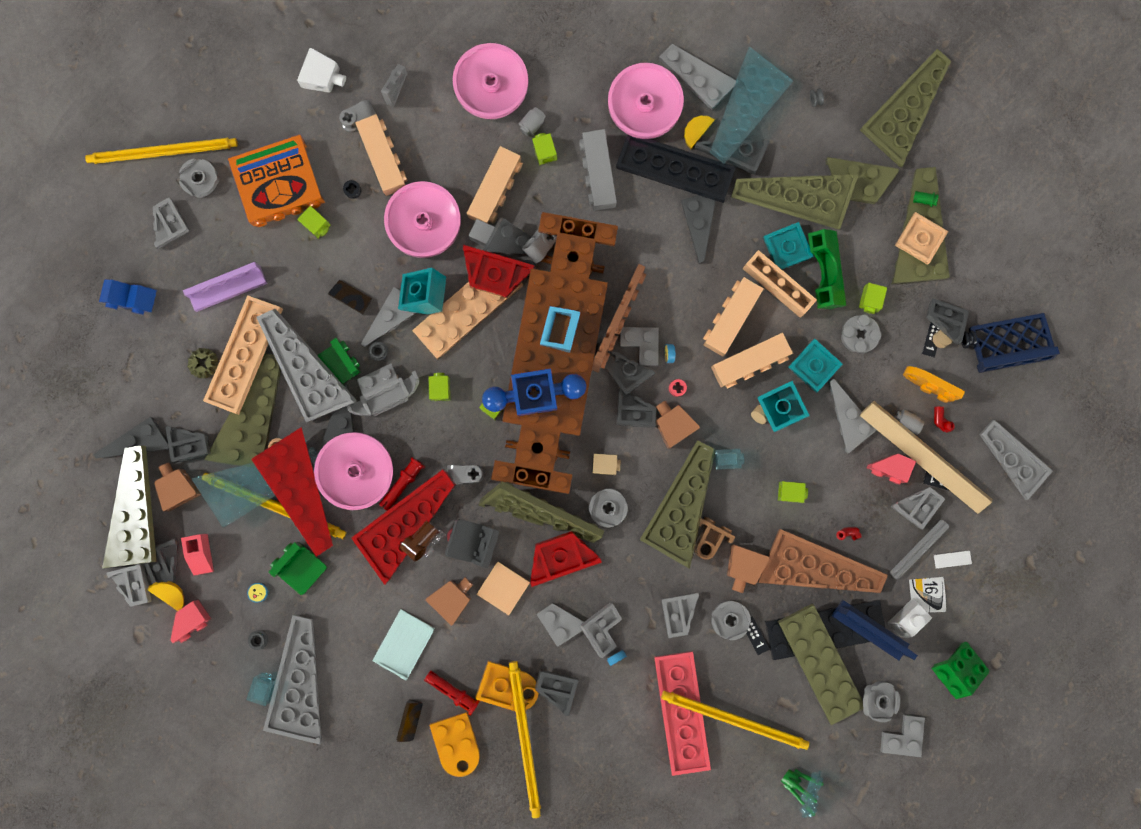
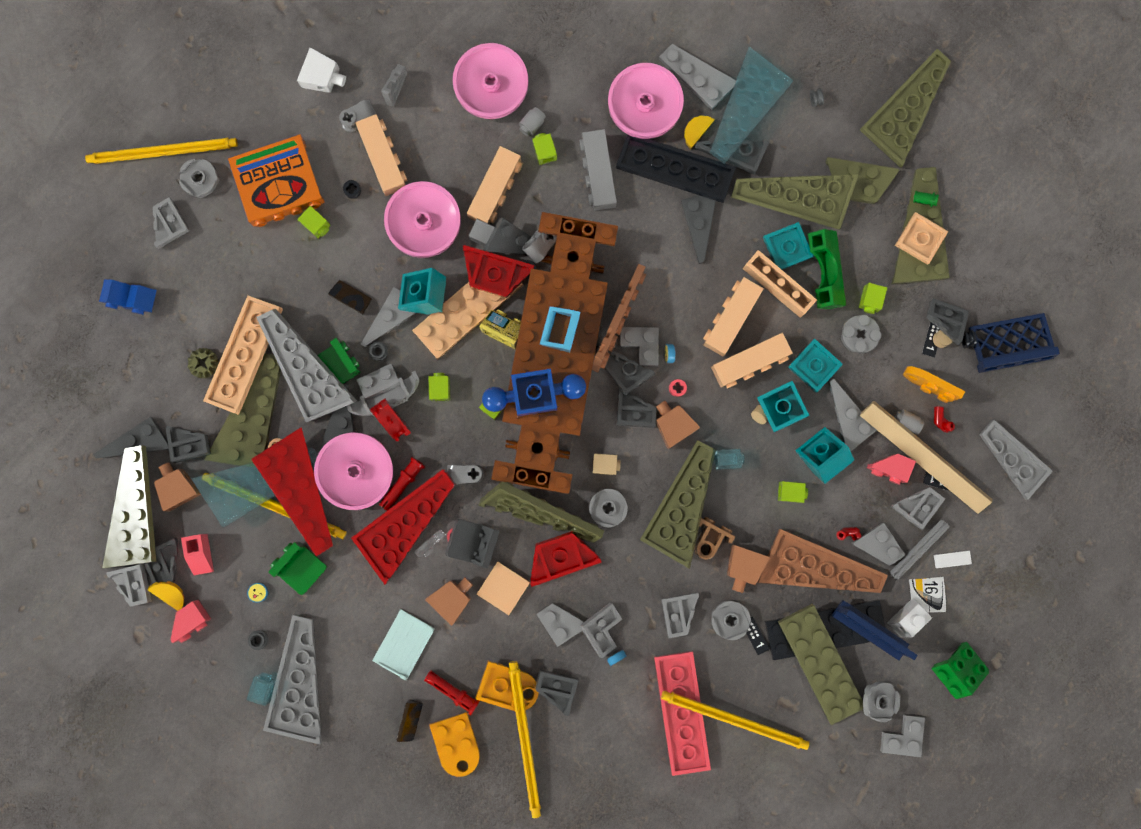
lavender fence [183,262,267,312] -> none
reddish brown piece [400,520,440,562] -> none
plant [781,769,824,818] -> none
none -> red hinge [370,398,411,441]
none -> light yellow slope [479,309,521,350]
none -> teal slope [795,427,855,484]
none -> light grey wing [852,523,905,566]

